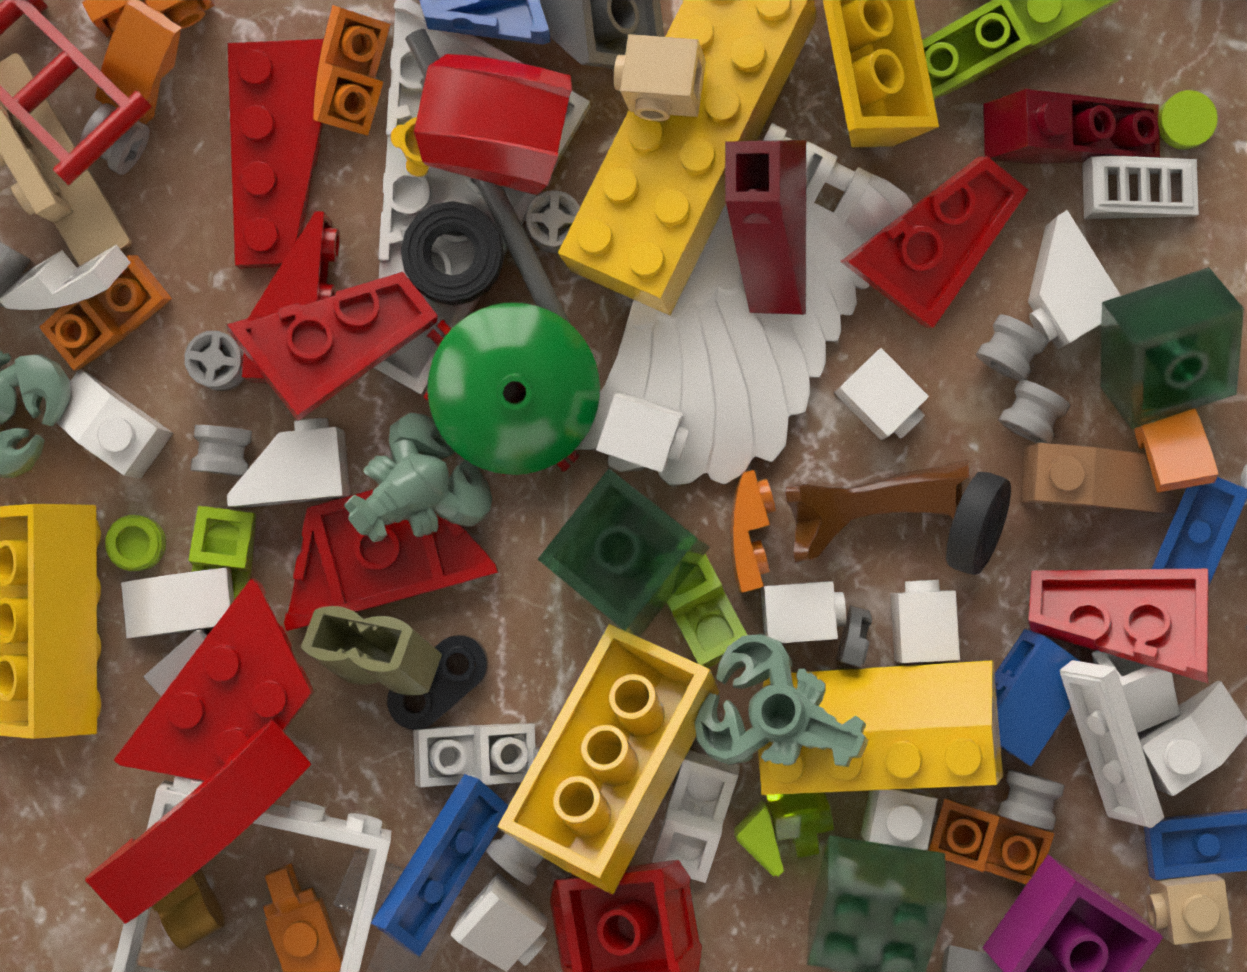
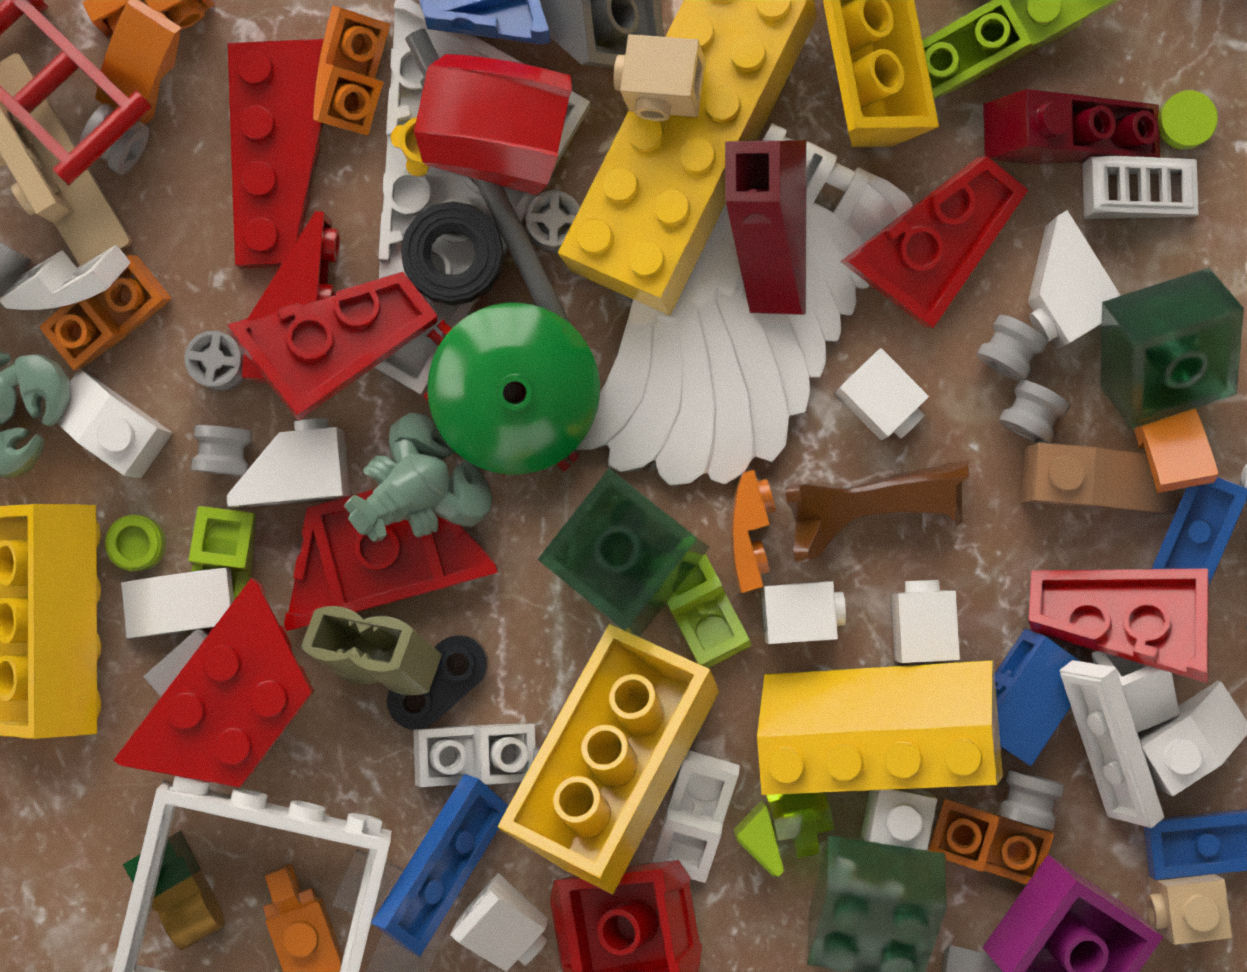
red slope [85,719,312,924] -> none
light grey wheel [486,833,546,885] -> none
white brick [596,392,689,473] -> none
sand green animal [695,634,869,767] -> none
dark grey tile [836,605,872,667] -> none
black tyre [946,472,1011,575] -> none

